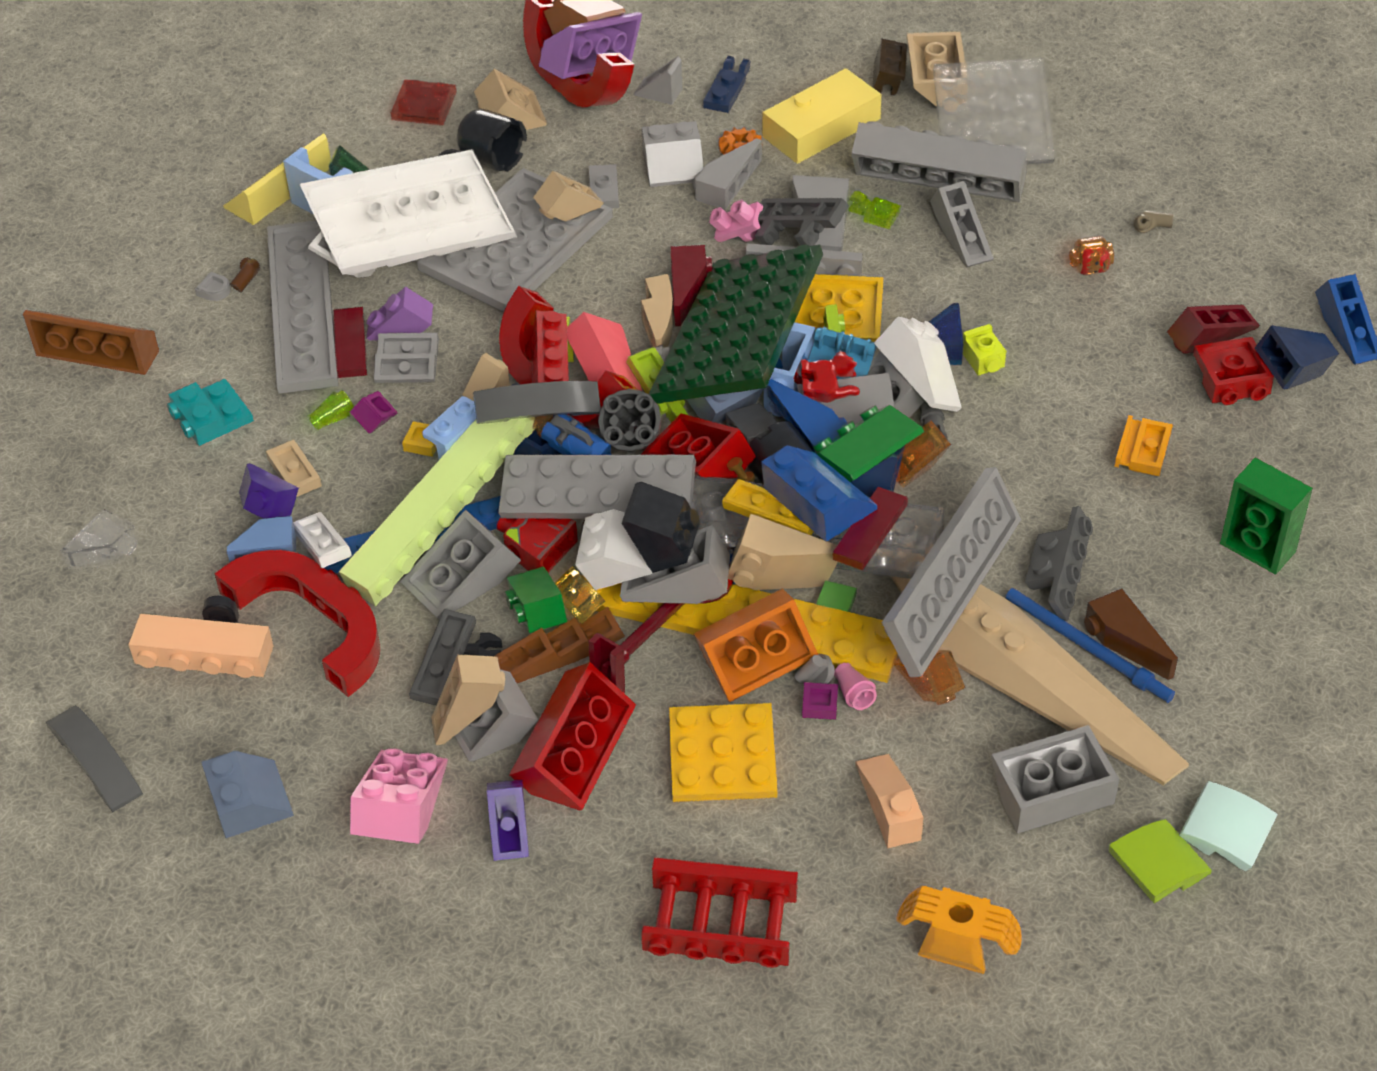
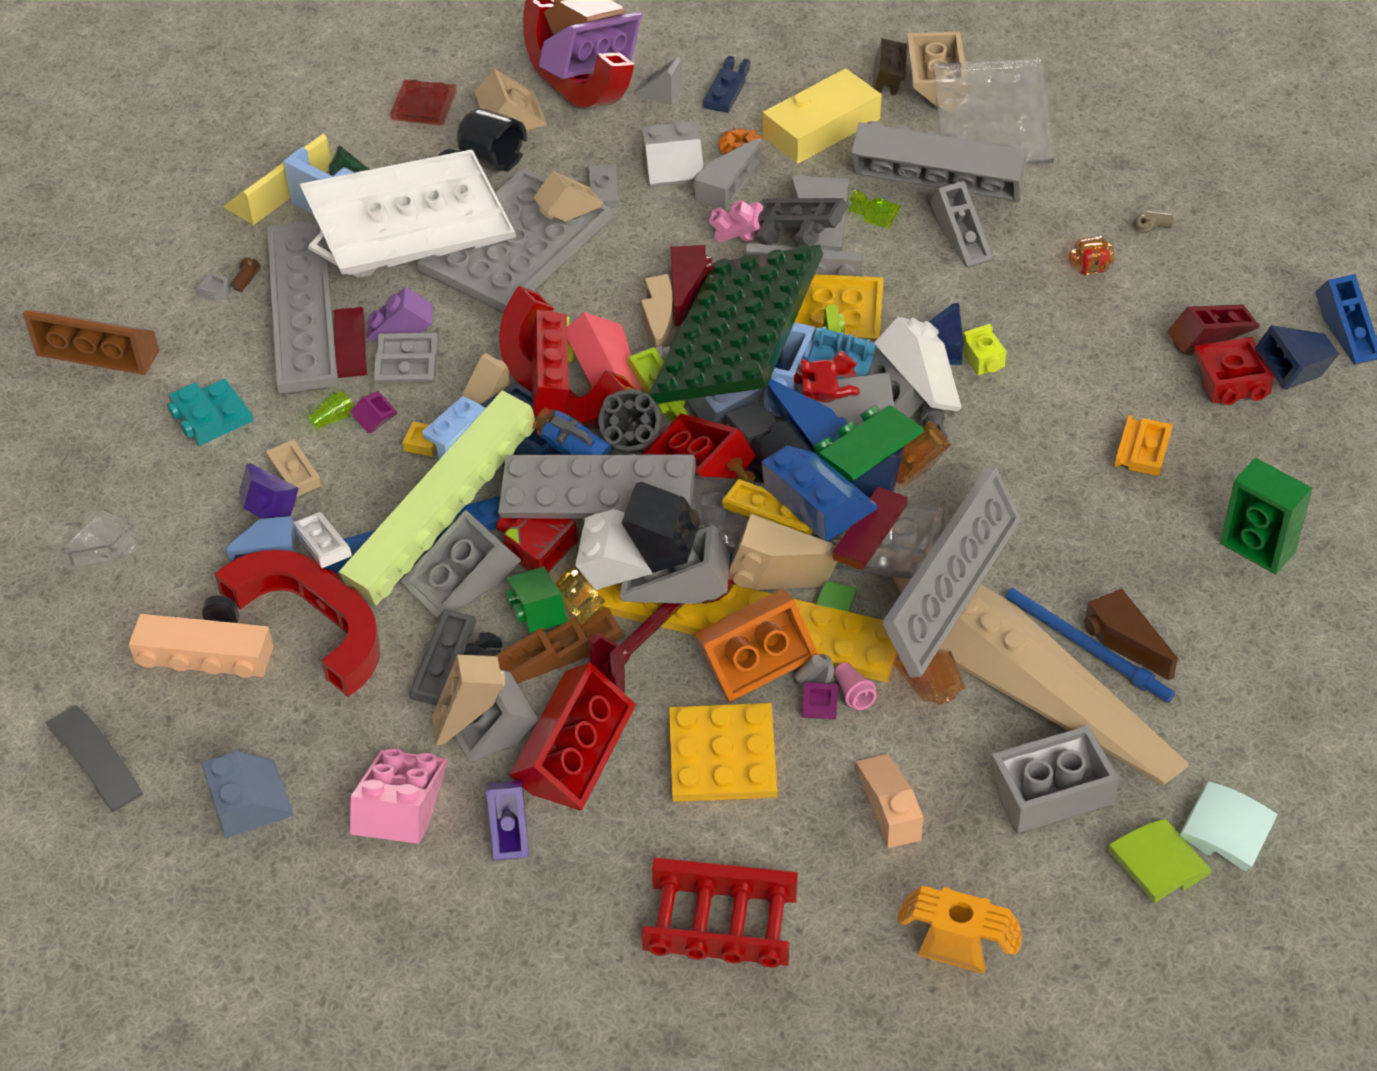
dark grey slope [473,381,601,424] -> none
dark grey bracket [1025,506,1093,621] -> none

